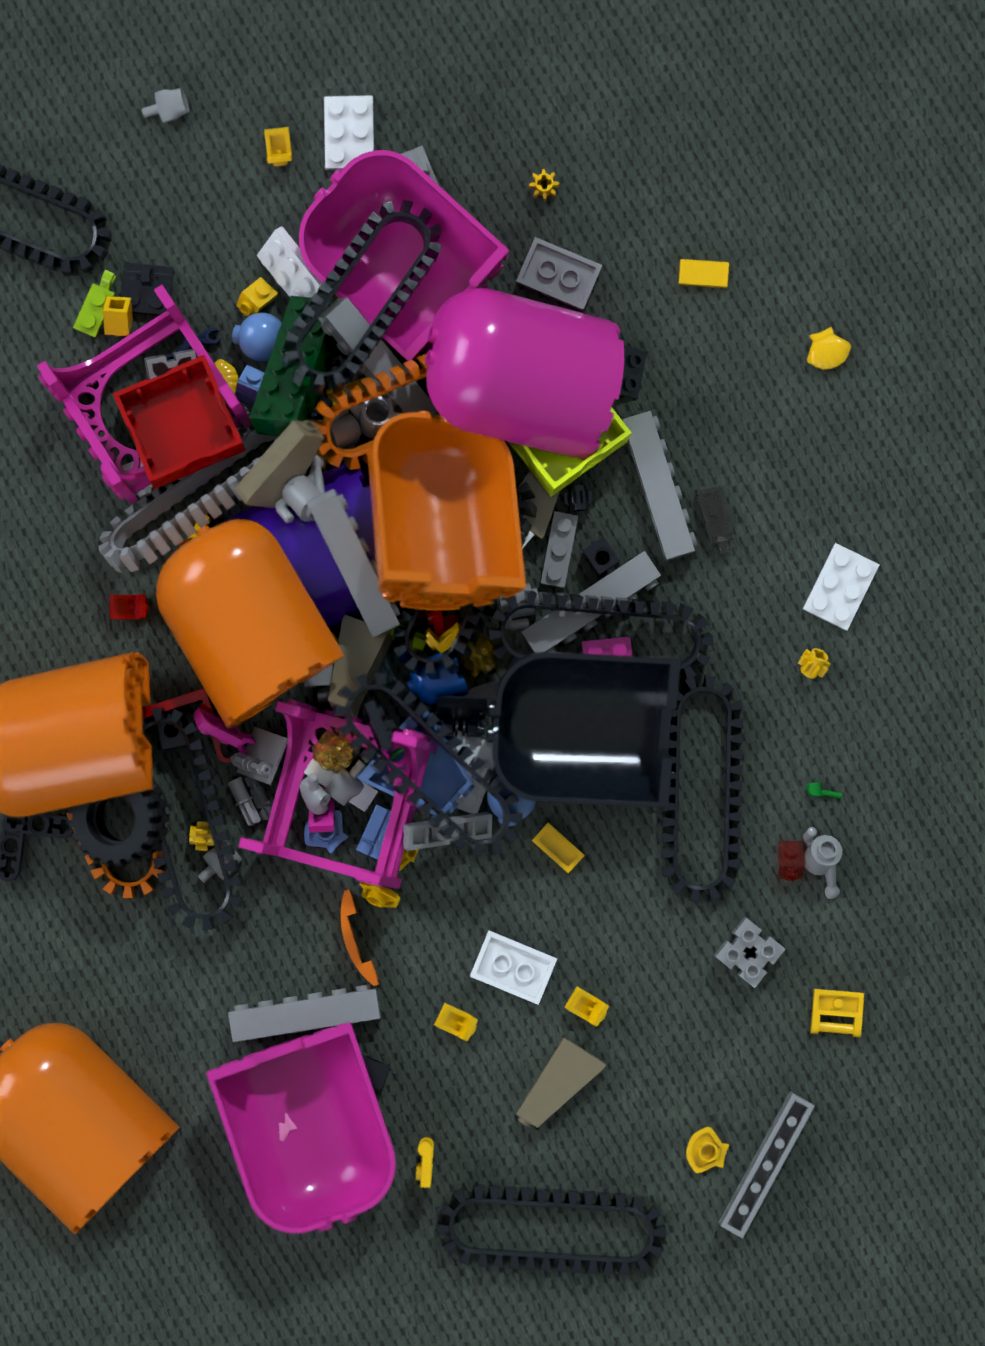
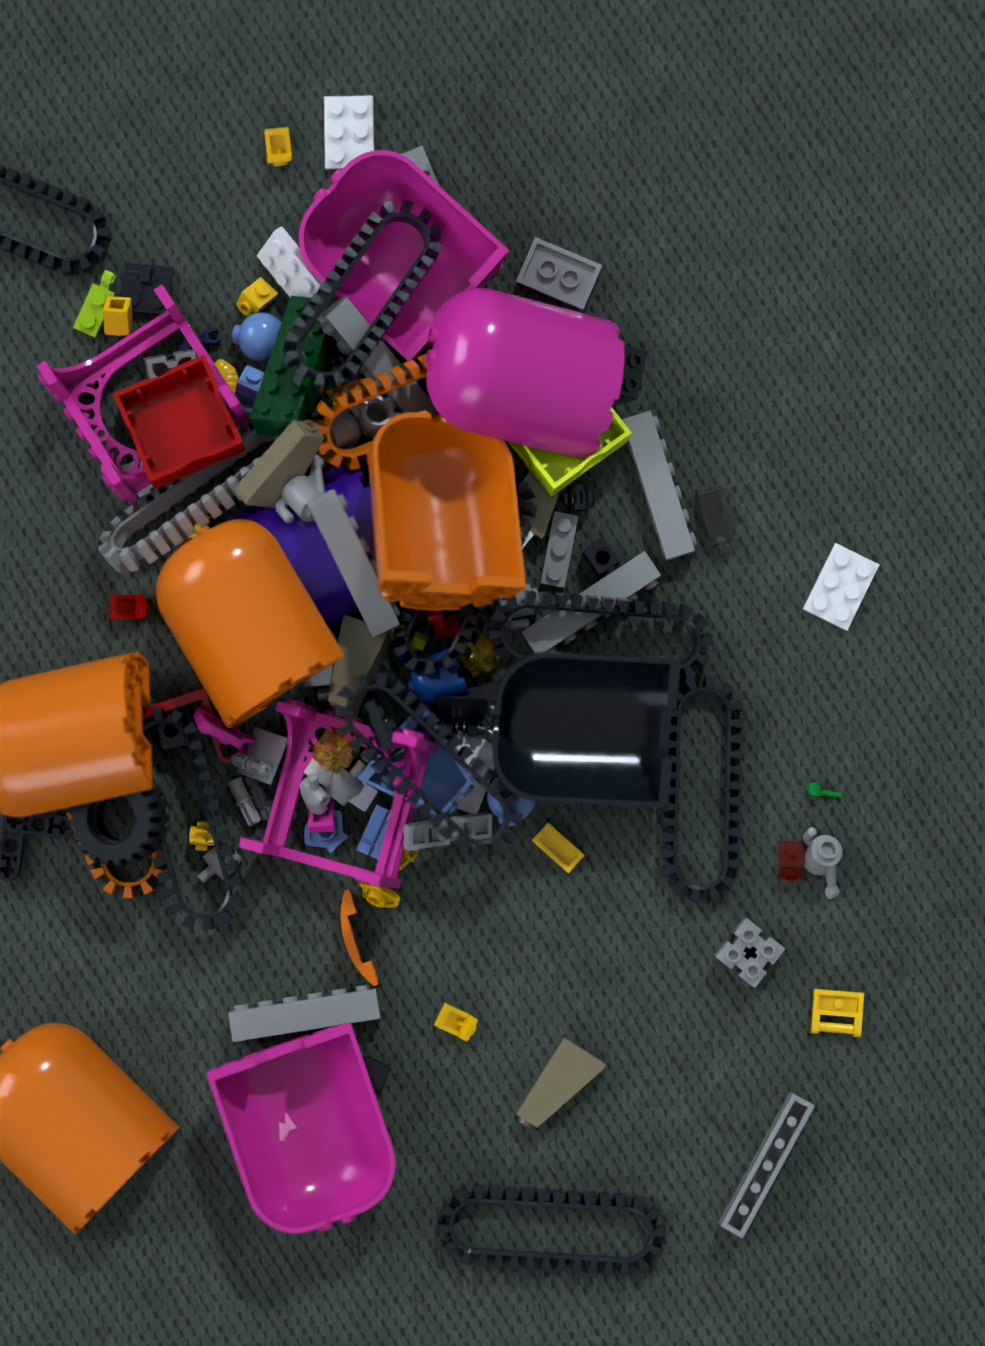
light grey piece [142,88,189,123] -> none
yellow plate [416,1137,434,1188] -> none
yellow bracket [425,622,461,654] -> none
white plate [470,930,557,1005] -> none
yellow gear [529,169,559,201] -> none
yellow bracket [564,986,609,1027] -> none
dark pink plate [581,637,632,656] -> none
yellow tile [678,259,729,288] -> none
yellow animal [686,1127,729,1173] -> none
yellow gear [798,648,831,679] -> none
yellow animal [807,327,851,370] -> none

